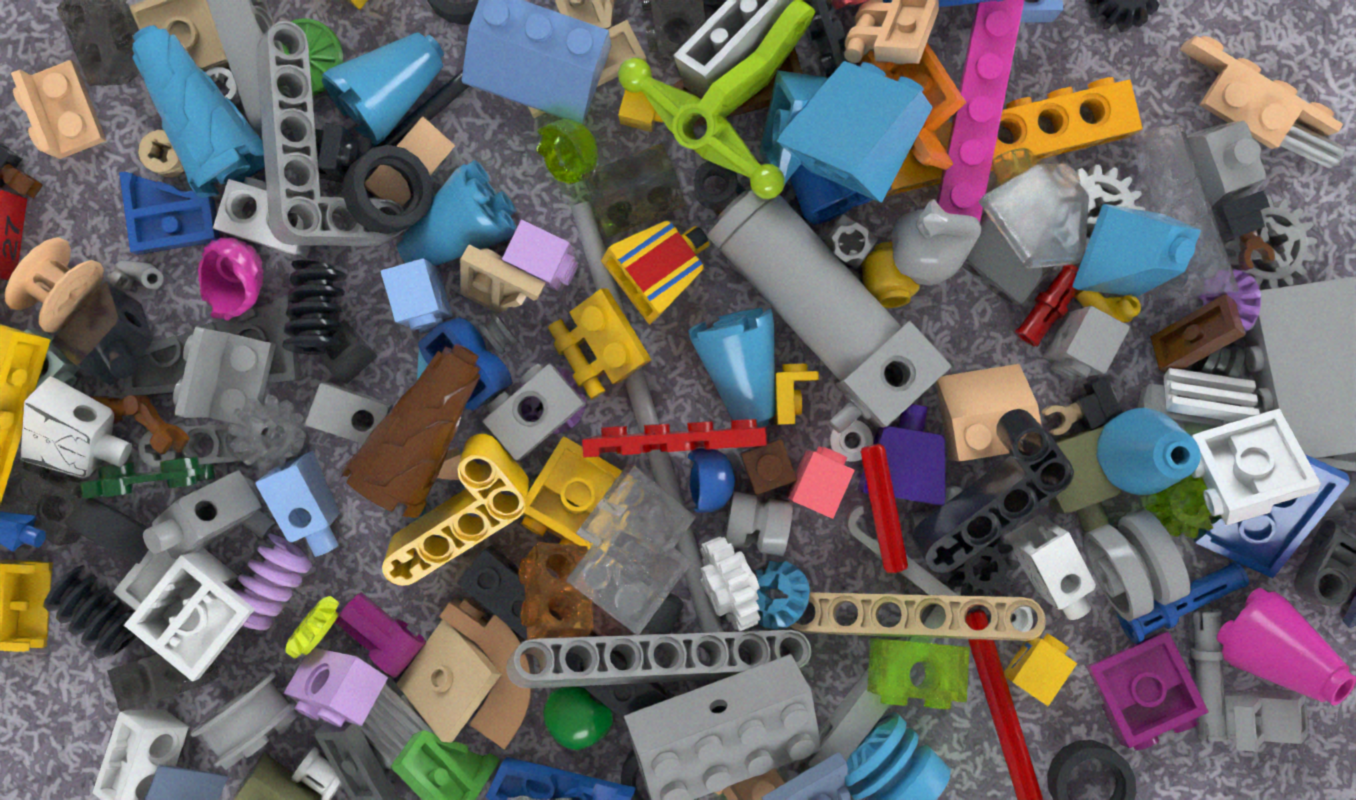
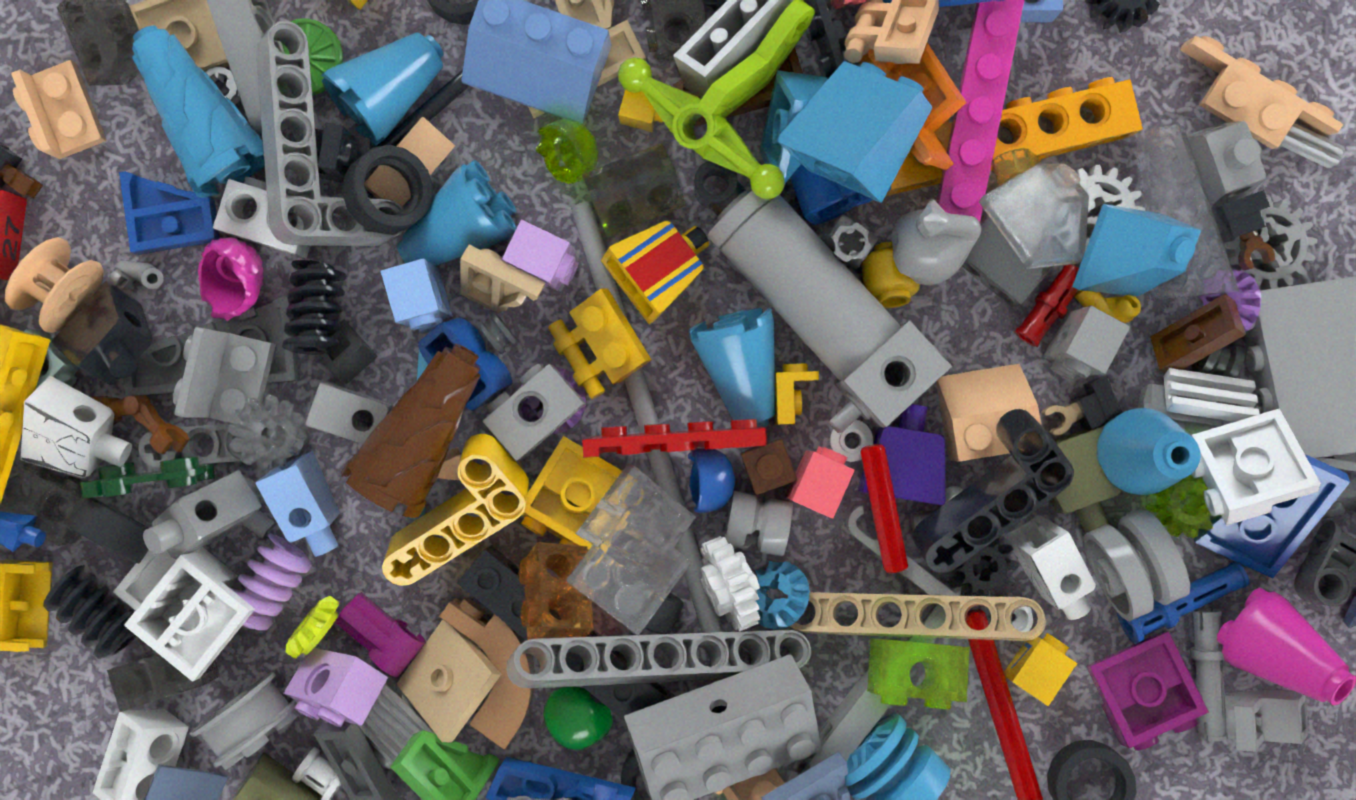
tan wheel [138,130,185,178] -> none

